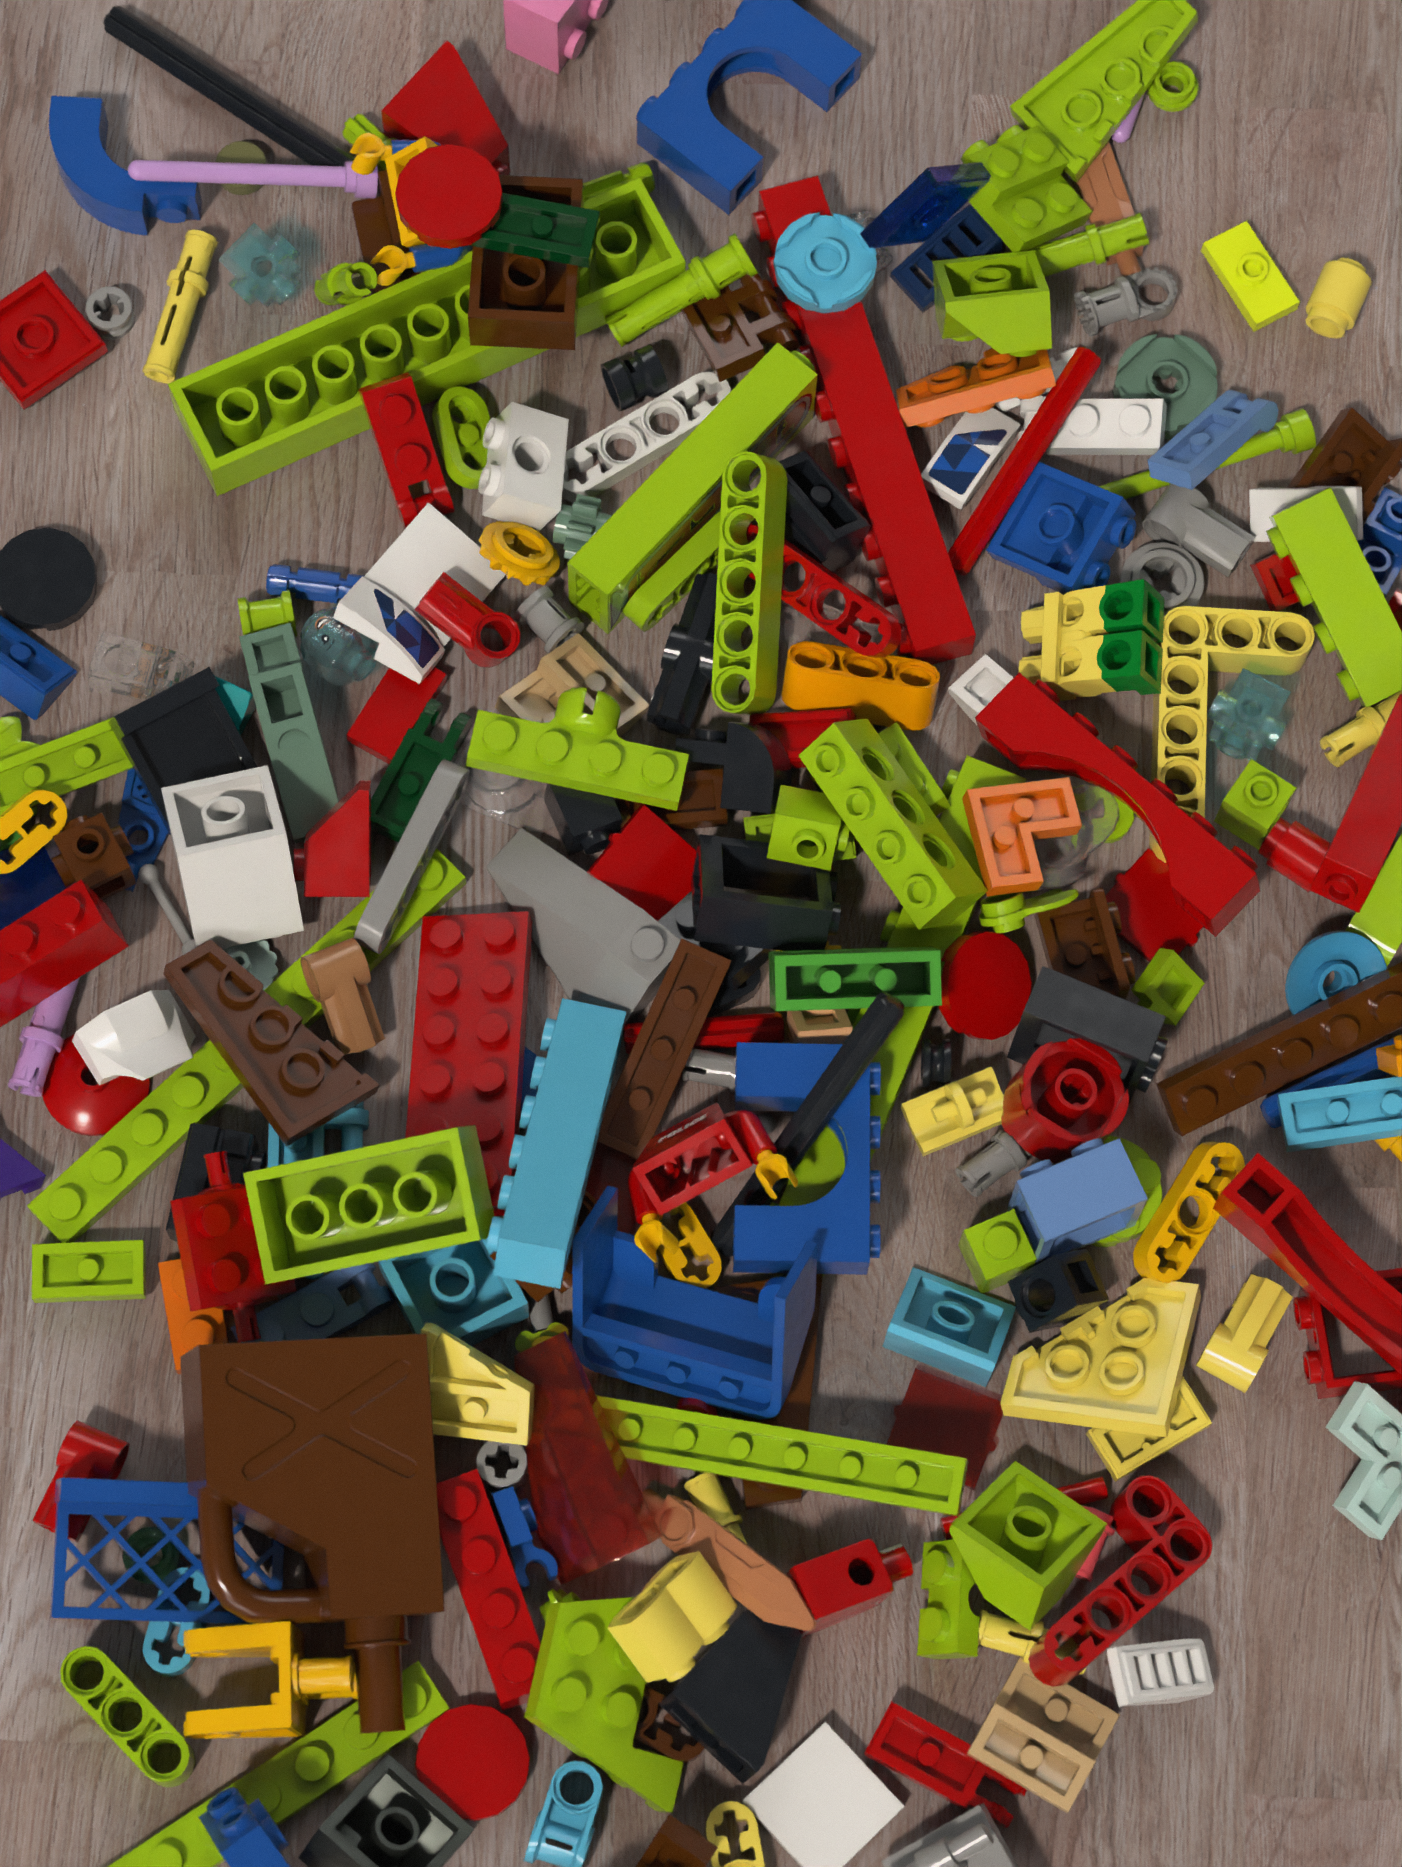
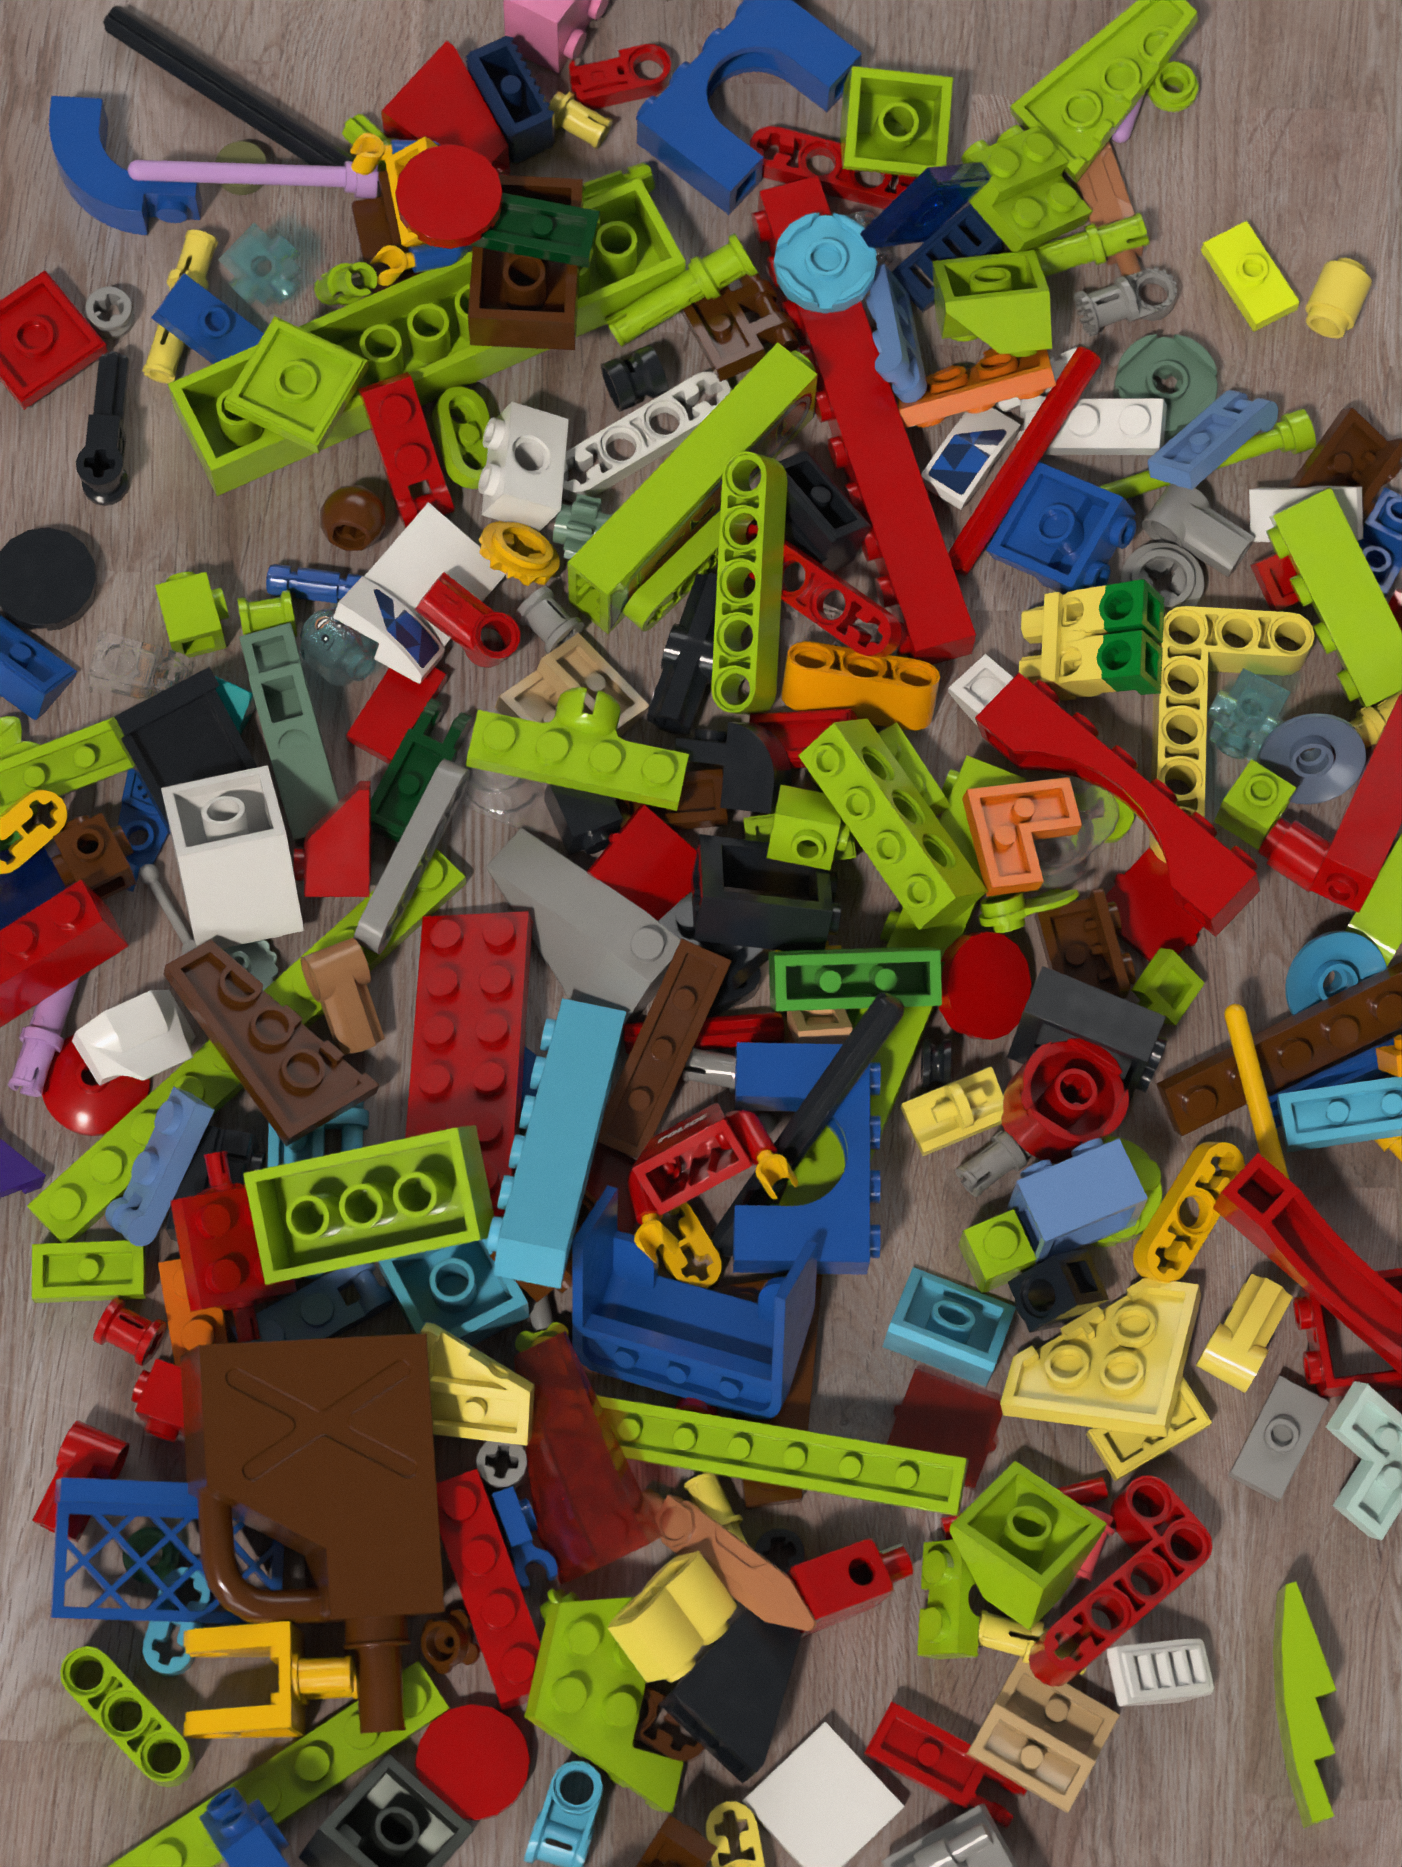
none -> black connector [76,351,130,506]
none -> red bush [93,1297,167,1366]
none -> medium blue plate [105,1087,214,1247]
none -> red brick [131,1358,184,1442]
none -> blue plate [151,273,264,364]
none -> lime brick [155,572,230,661]
none -> lime plate [224,316,369,454]
none -> reddish brown piece [320,486,386,551]
none -> reddish brown plate [421,1610,480,1674]
none -> dark blue brick [466,36,555,163]
none -> light yellow pin [550,91,612,149]
none -> red piece [568,44,671,110]
none -> red beam [749,126,942,217]
none -> black bush [755,1528,805,1574]
none -> lime slope [840,66,953,180]
none -> medium blue plate [866,263,927,403]
none -> yellow piece [1224,1004,1290,1180]
none -> light grey plate [1228,1376,1329,1502]
none -> sand blue dish [1258,713,1366,804]
none -> lime slope [1273,1581,1337,1828]

